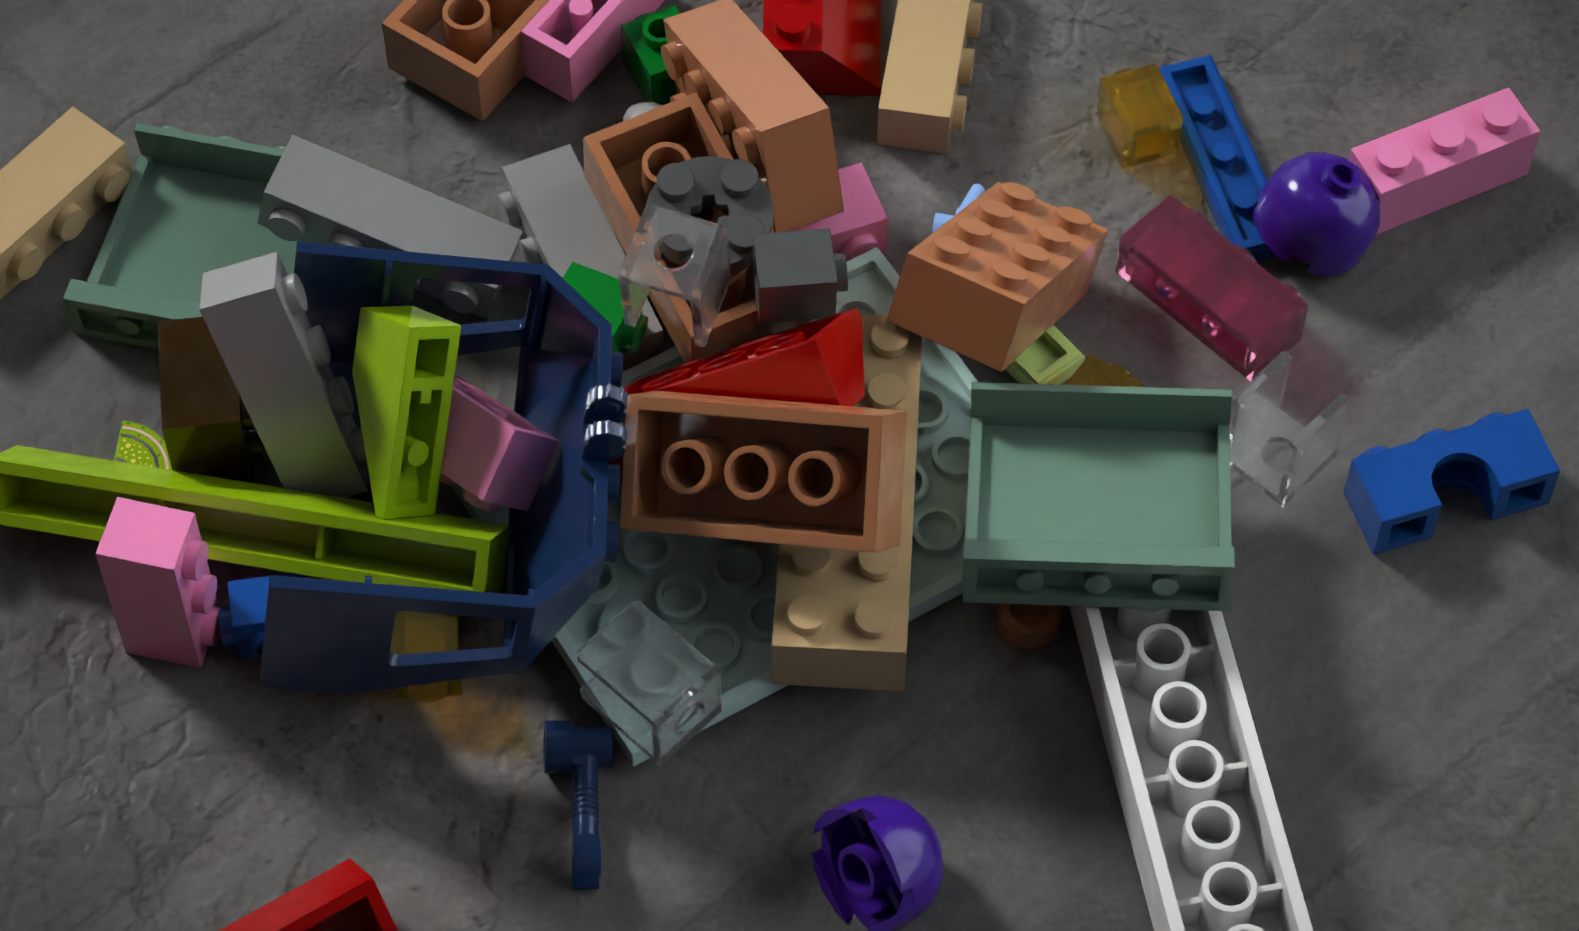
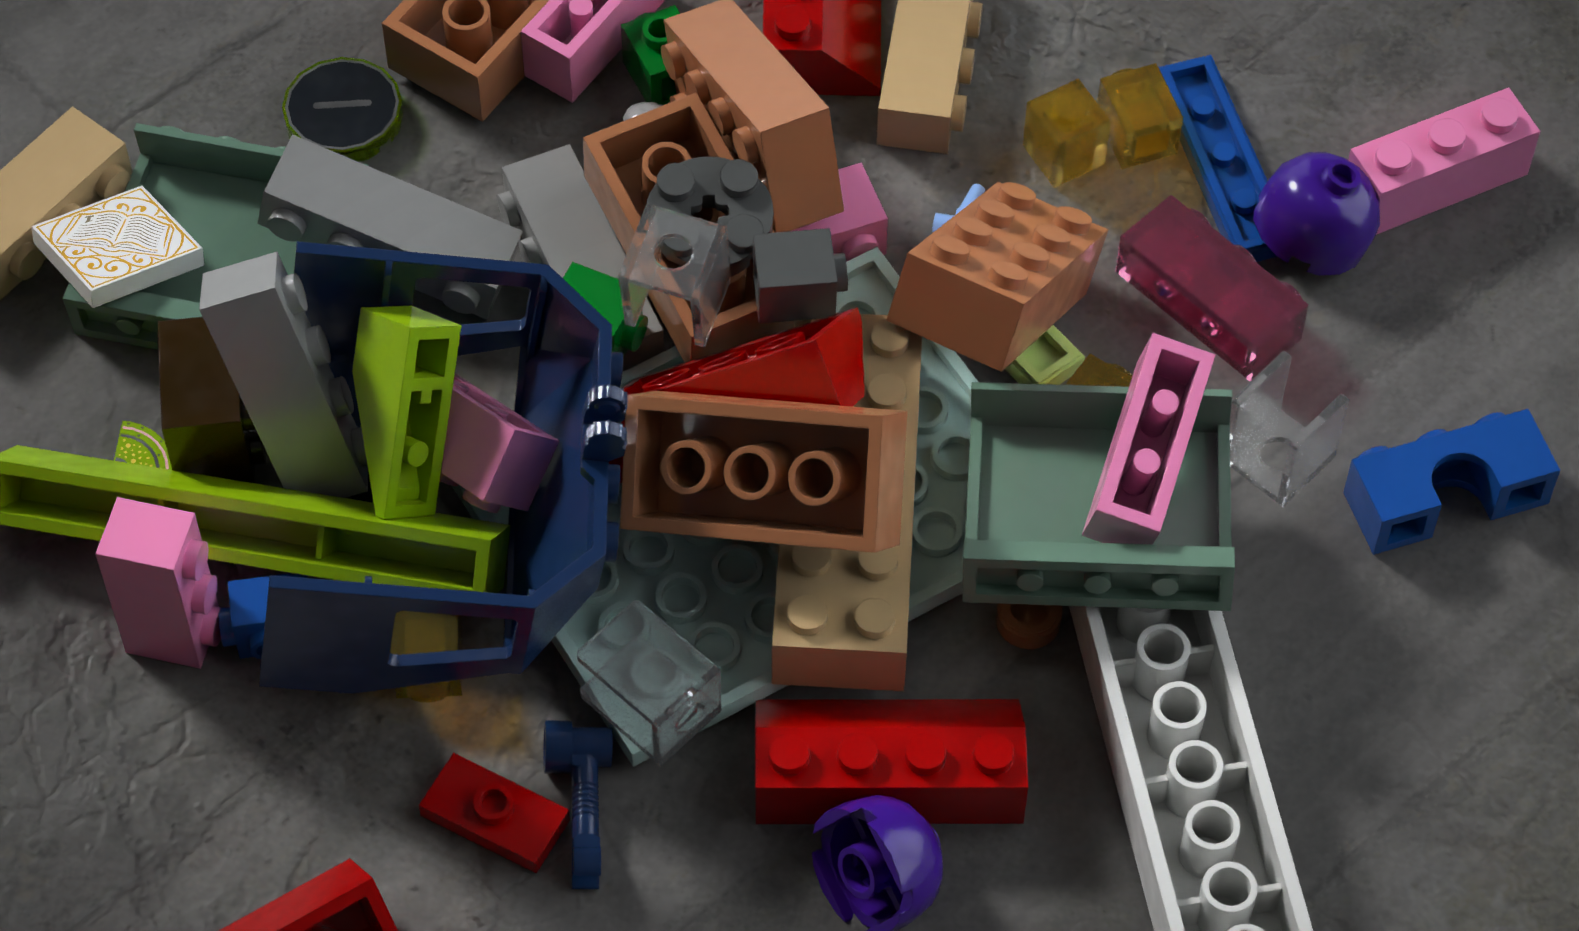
none -> tile [32,186,204,308]
none -> black tile [282,57,404,162]
none -> red plate [419,752,570,873]
none -> red slope [755,699,1028,824]
none -> clear yellow brick [1023,78,1111,188]
none -> bright pink brick [1082,333,1216,544]

